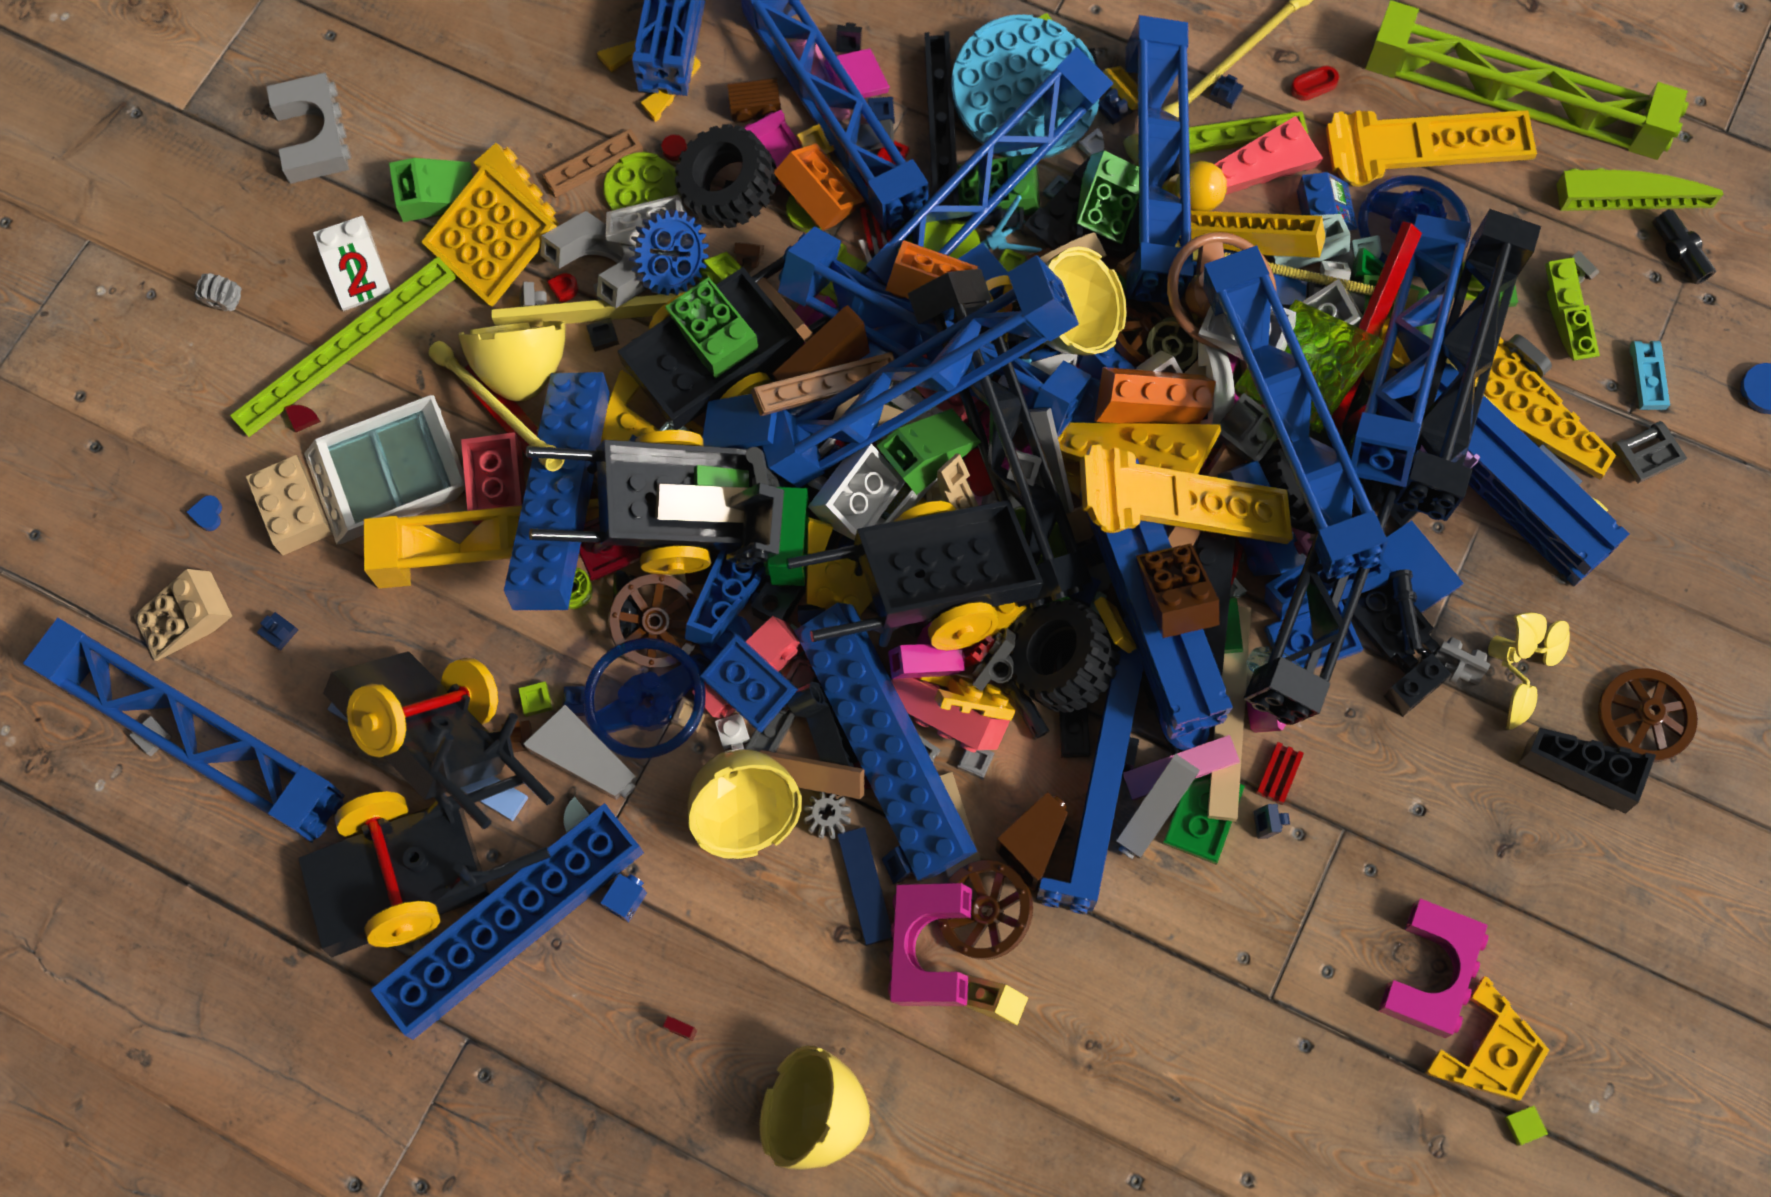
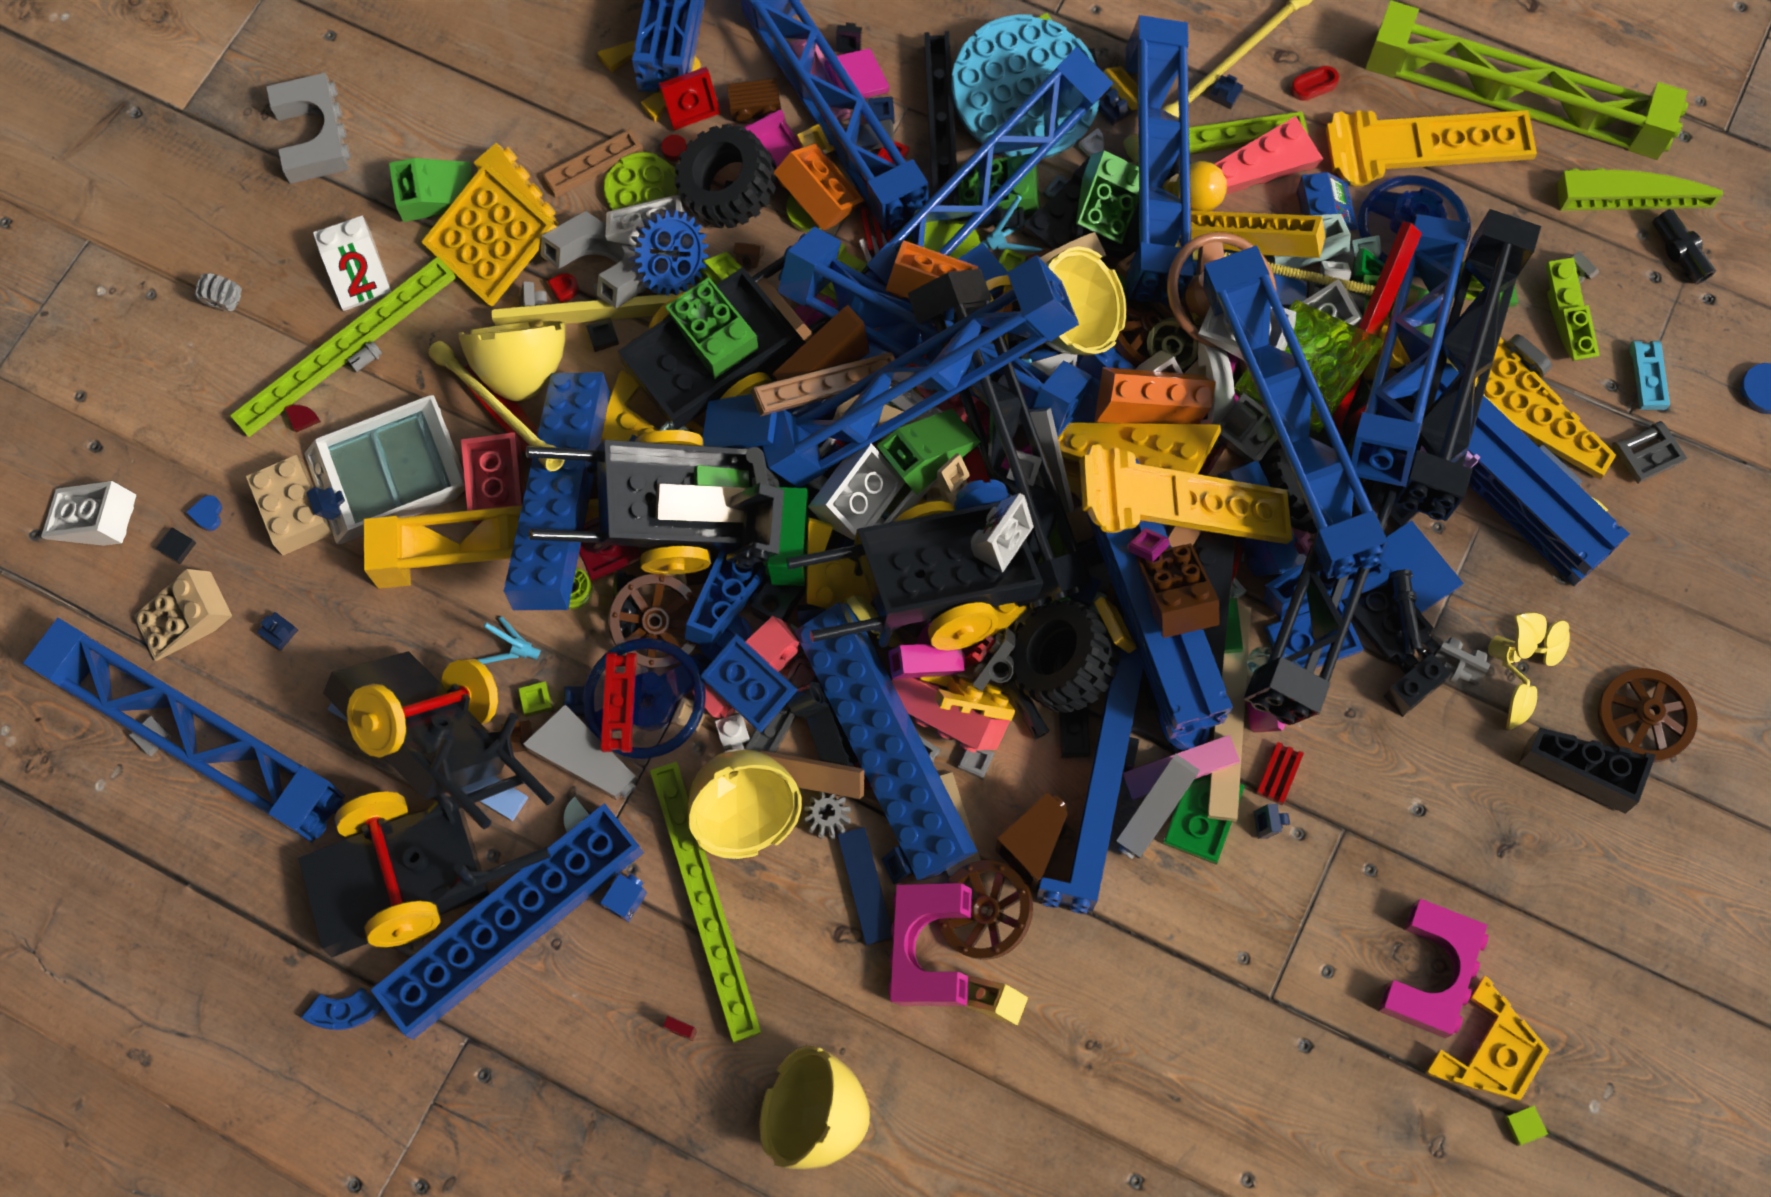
none -> white slope [41,481,136,546]
none -> black tile [155,527,196,564]
none -> blue tile [301,988,384,1030]
none -> dark blue tile [306,487,345,520]
none -> light grey pin [347,341,383,372]
none -> medium azure plant [476,616,541,664]
none -> red plate [601,653,637,753]
none -> lime plate [650,761,762,1043]
none -> red tile [659,67,721,131]
none -> tile [846,595,904,648]
none -> blue tile [954,480,1010,510]
none -> white slope [971,493,1034,573]
none -> magenta tile [1128,528,1169,562]

